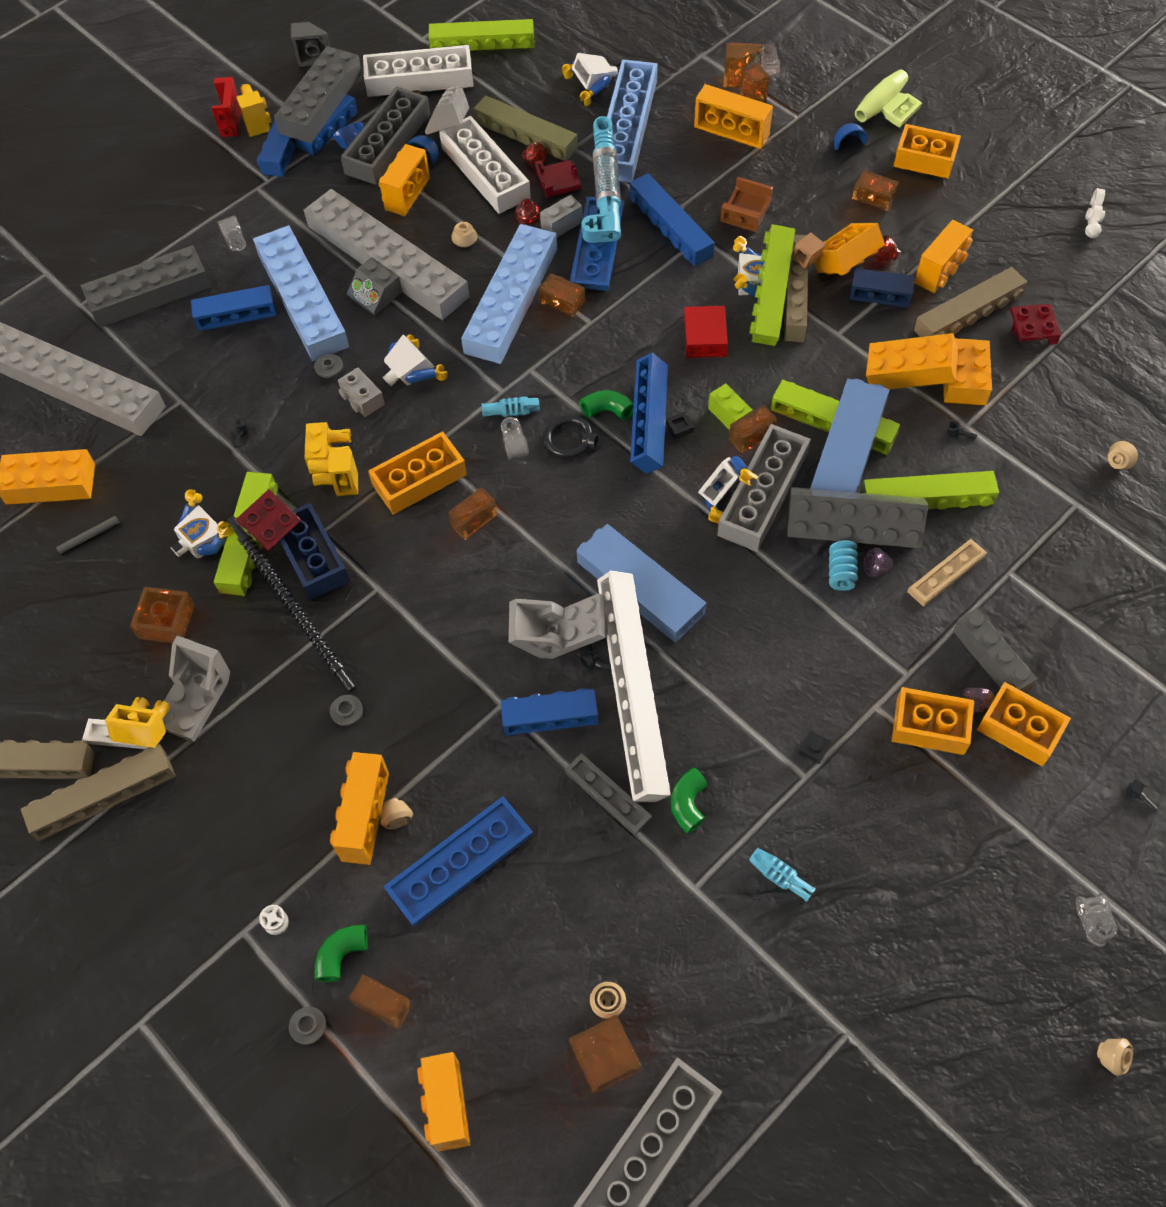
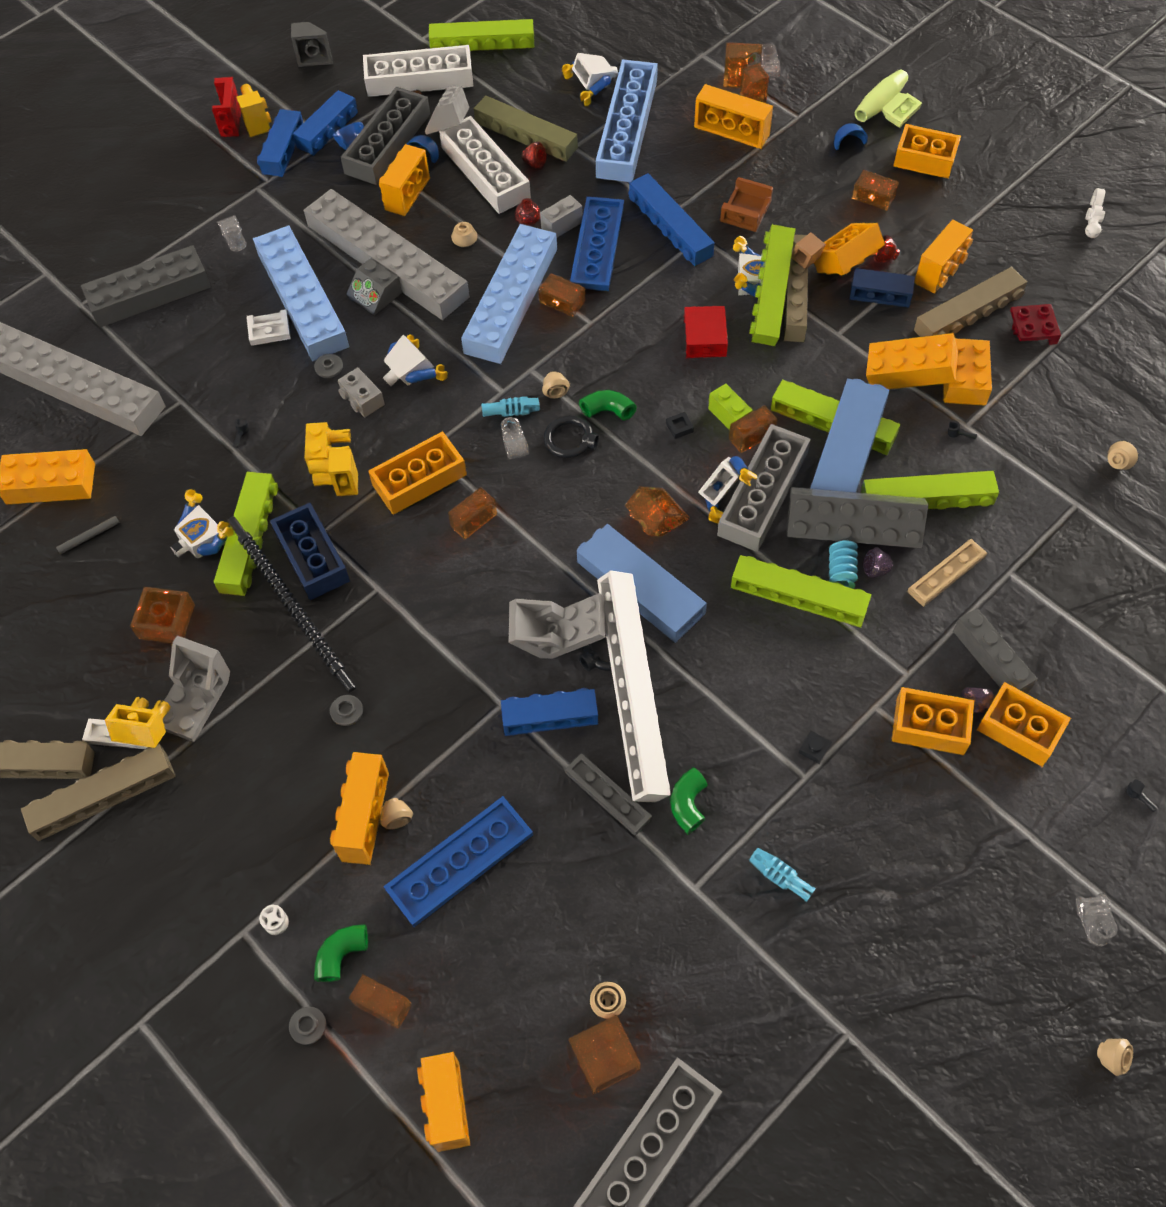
blue brick [191,285,277,331] -> none
dark red piece [236,489,301,553] -> none
dark grey brick [274,46,362,143] -> none
dark red piece [535,160,582,198] -> none
medium azure piece [582,116,621,243] -> none
blue brick [630,352,668,474] -> none
none -> white plate [247,309,291,346]
none -> tan cone [542,372,570,399]
none -> clear orange slope [625,486,690,536]
none -> lime brick [731,555,872,628]

